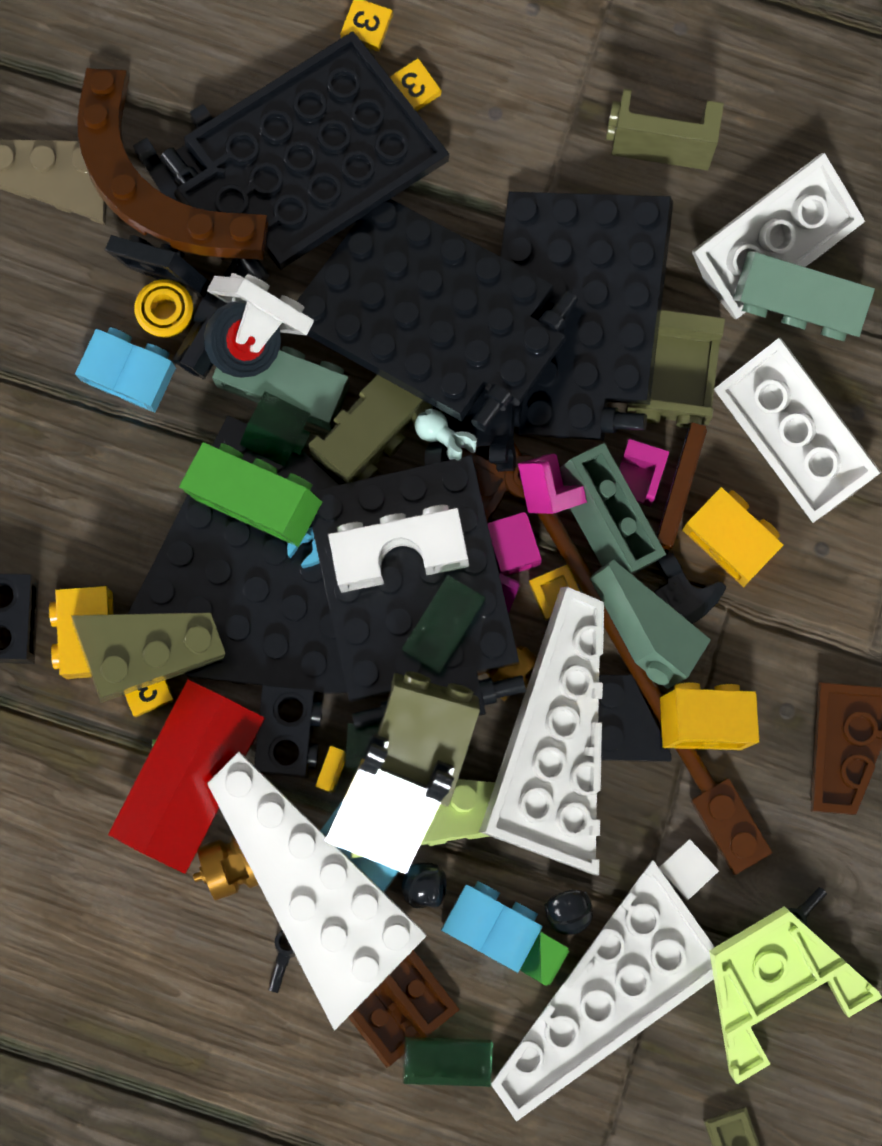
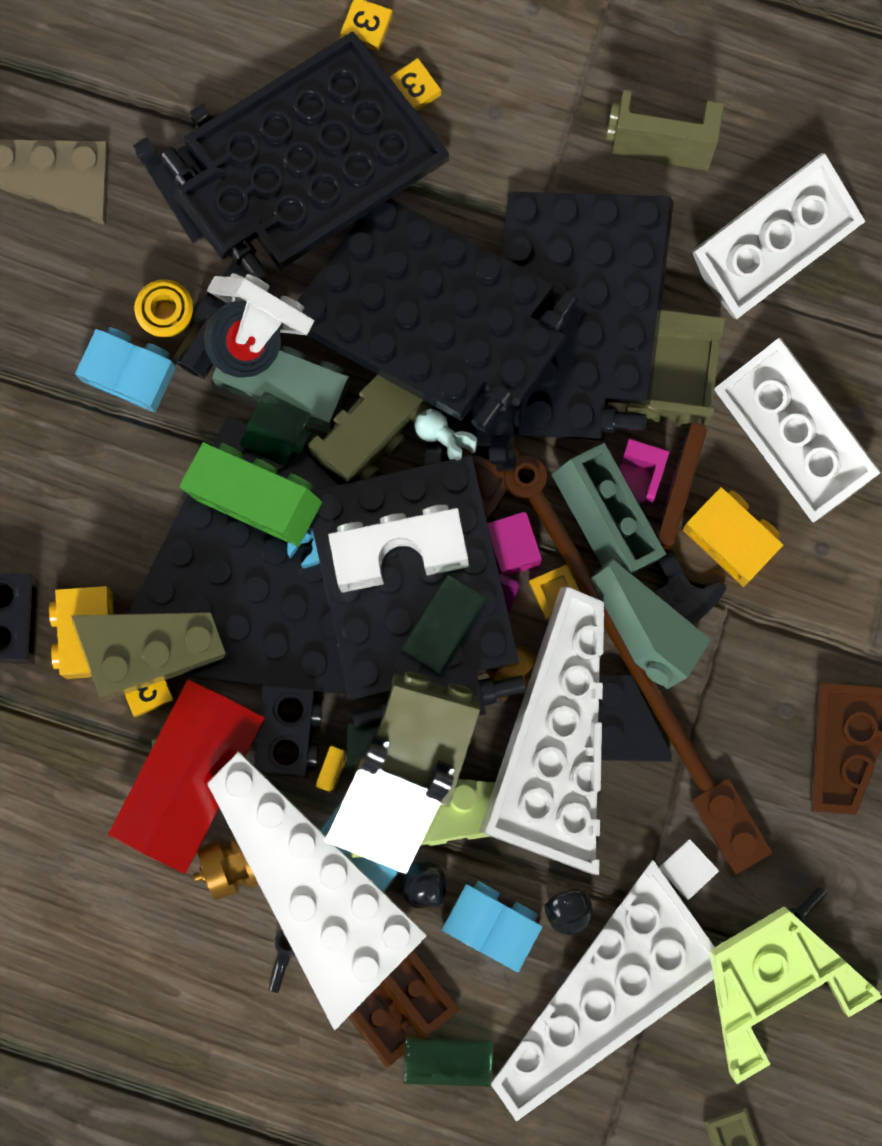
reddish brown plate [77,68,269,260] -> none
black wing [104,235,211,299] -> none
dark pink panel [518,454,587,514] -> none
bright green slope [520,932,569,986] -> none
yellow brick [660,683,759,750] -> none
sand green brick [733,251,875,342] -> none

